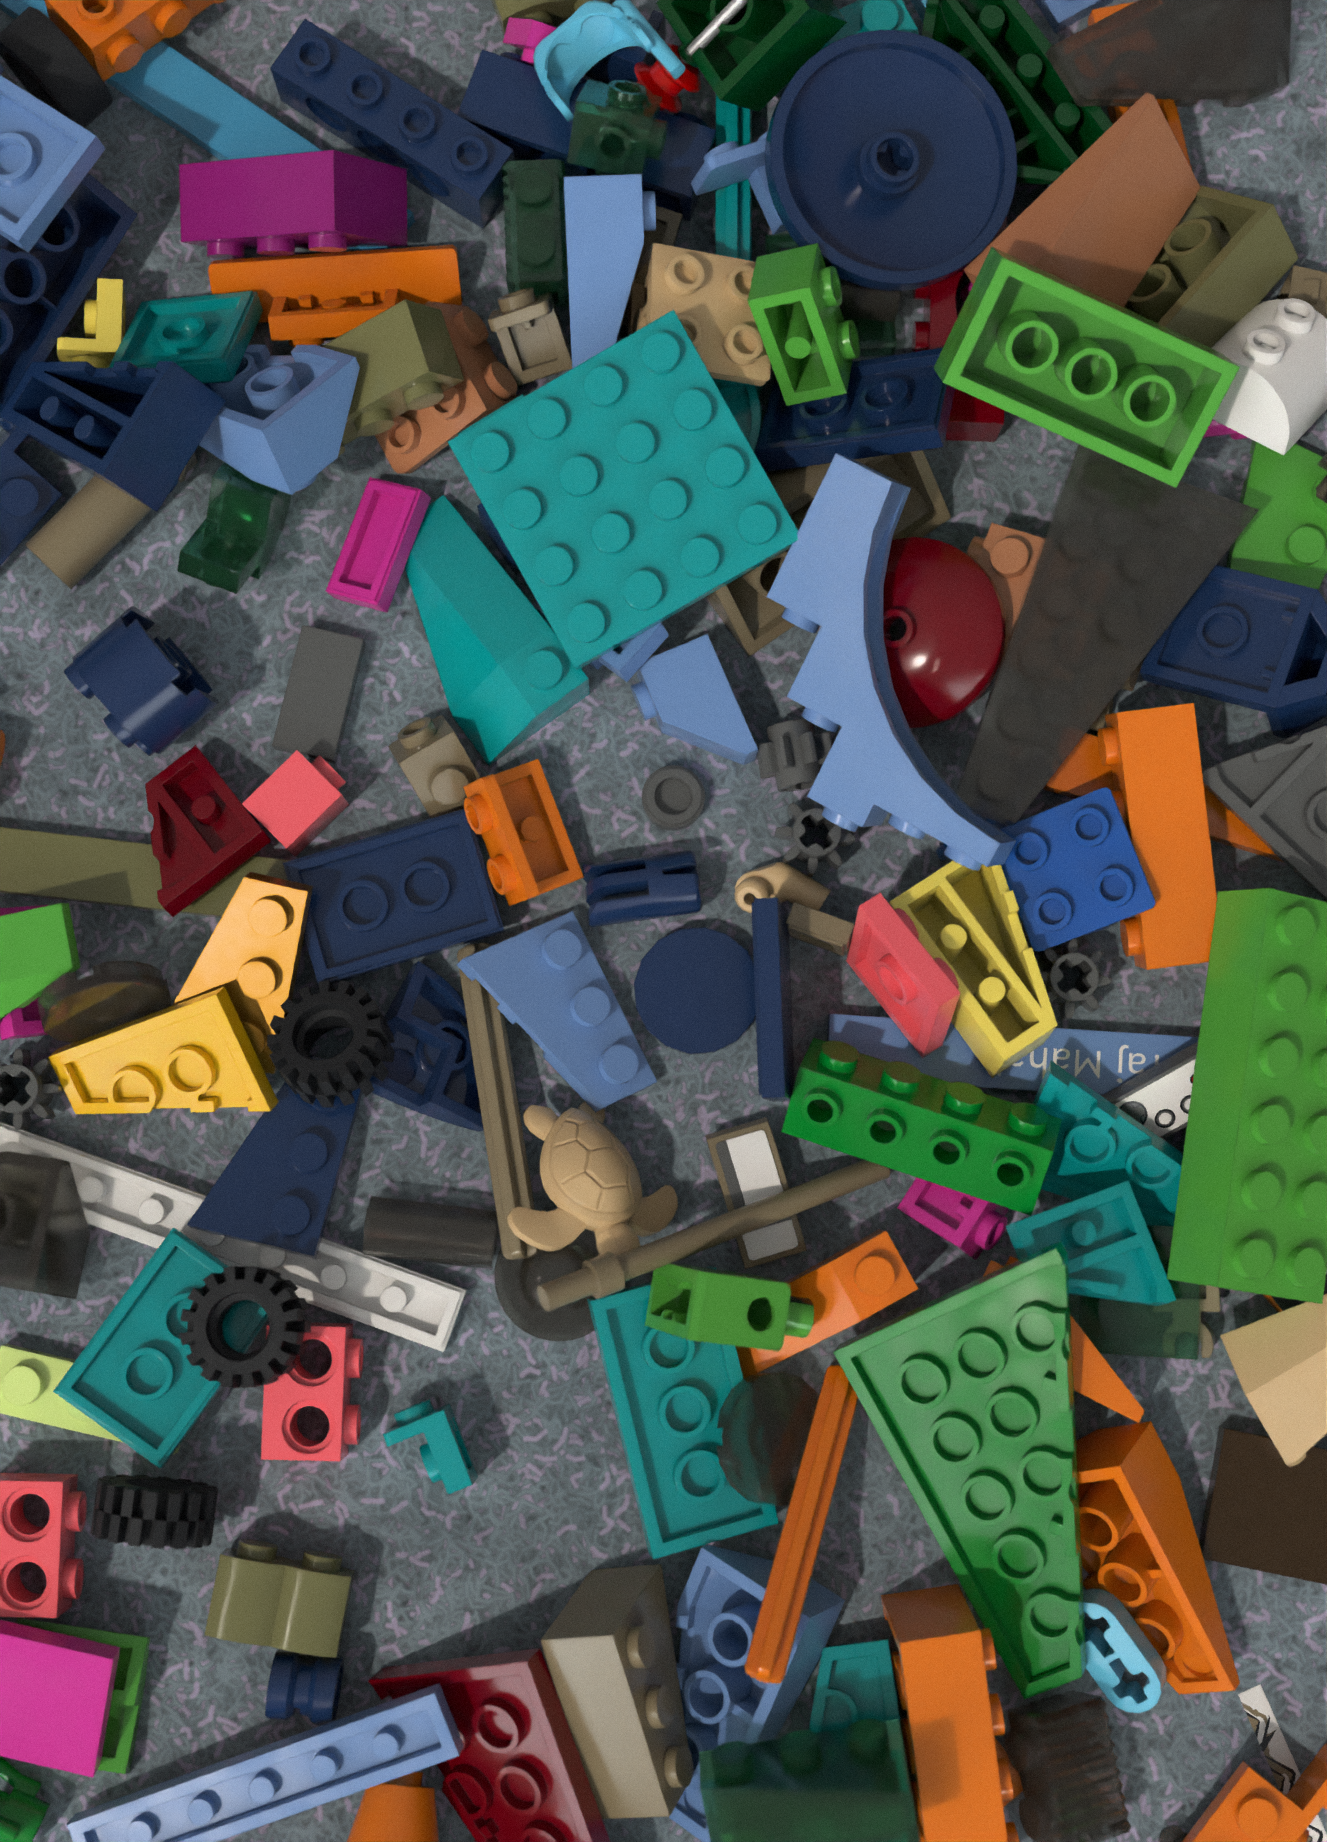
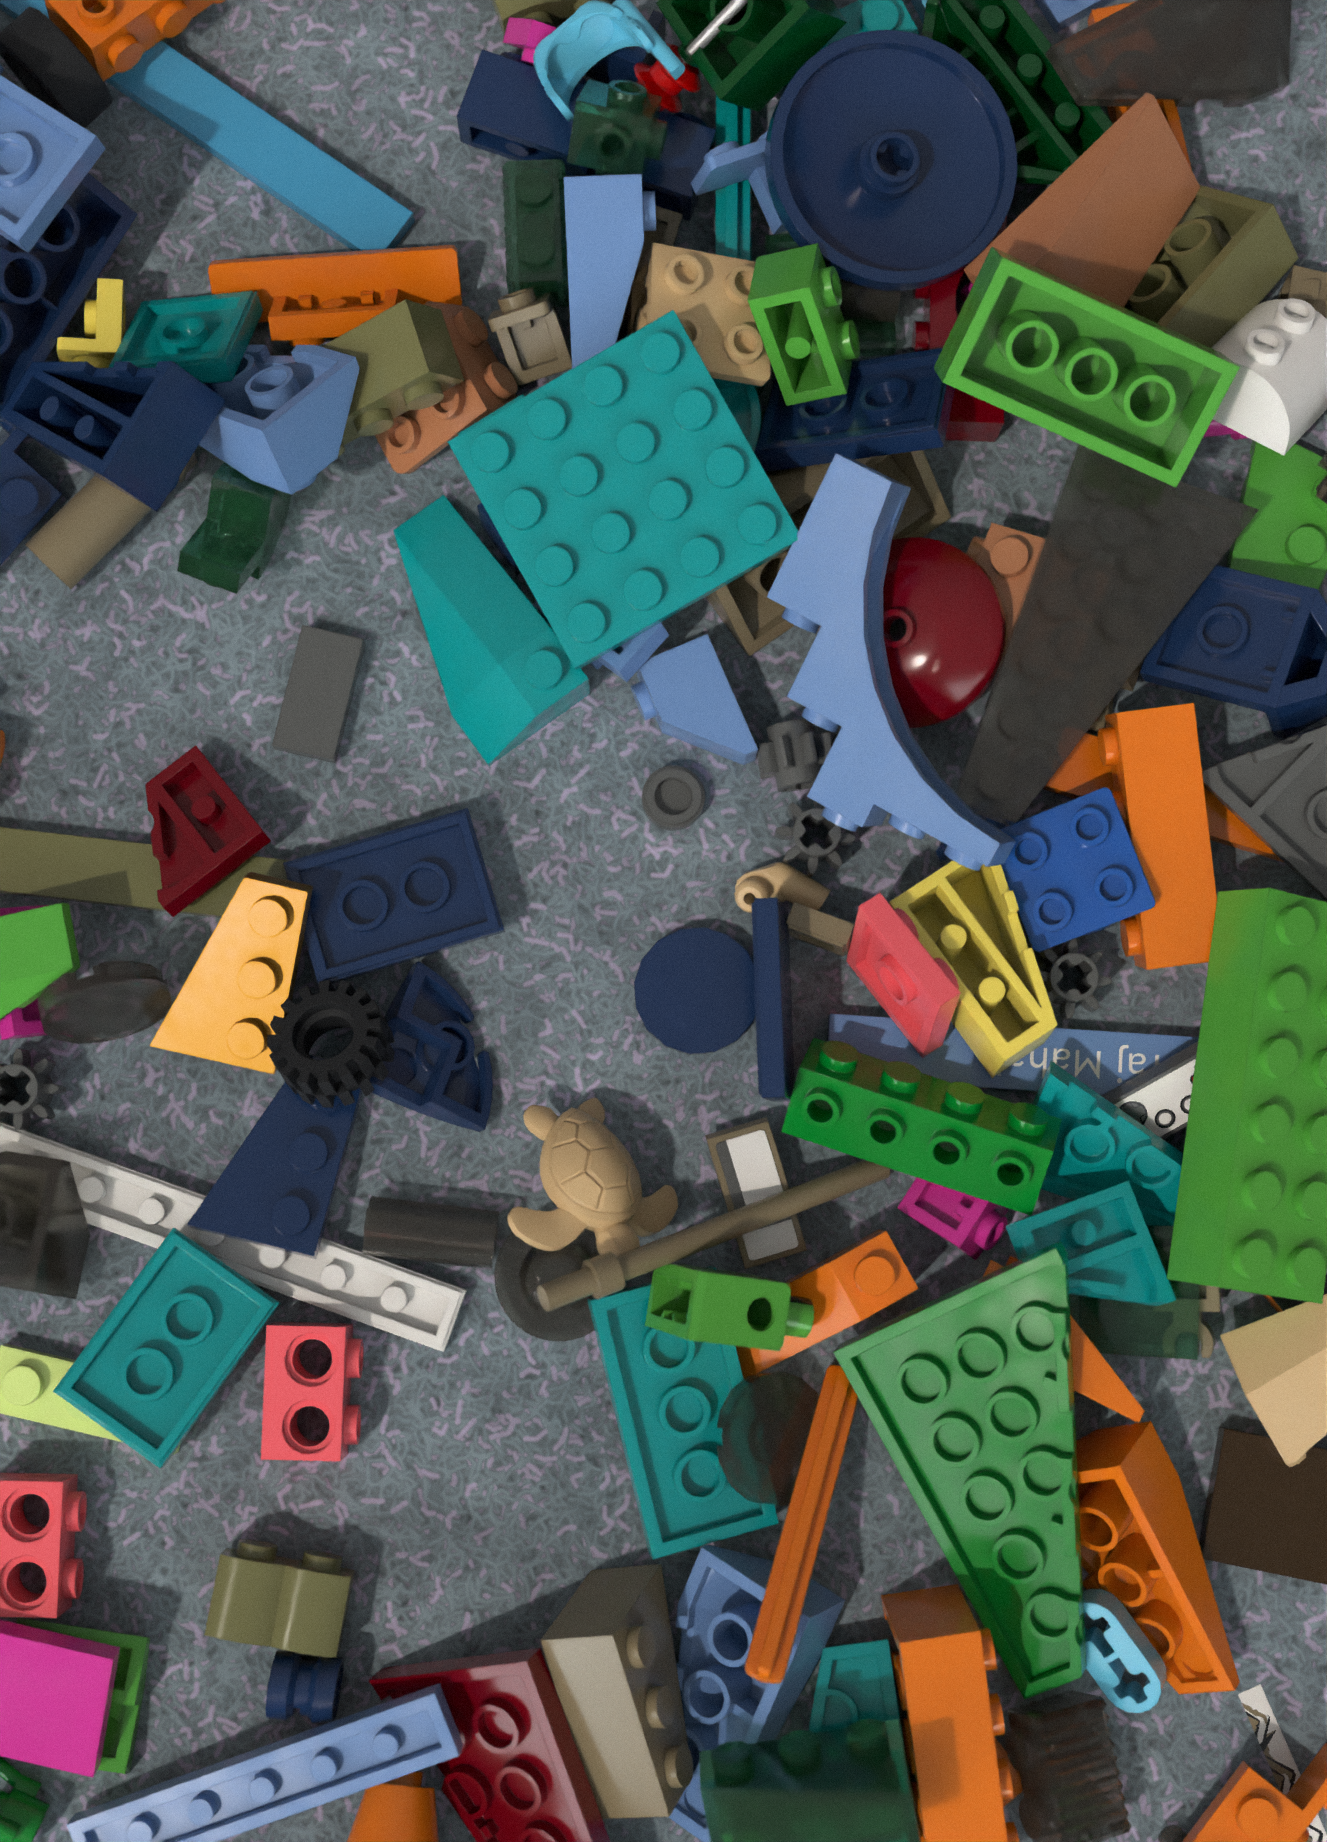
yellow wing [48,987,278,1114] -> none
dark blue brick [64,606,219,756] -> none
black tyre [91,1474,219,1549] -> none
magenta wedge [179,150,408,259] -> none
black tyre [180,1266,311,1388] -> none
coral brick [242,750,349,857] -> none
dark blue brick [270,19,517,229] -> none
dark pink tile [326,477,431,613] -> none
teal bracket [383,1399,478,1495] -> none
dark tan bracket [388,715,481,819] -> none
medium blue wing [457,911,657,1112] -> none
dark tan axle [457,943,541,1260] -> none
orange bracket [463,758,584,906] -> none
dark blue arm [582,850,702,927] -> none

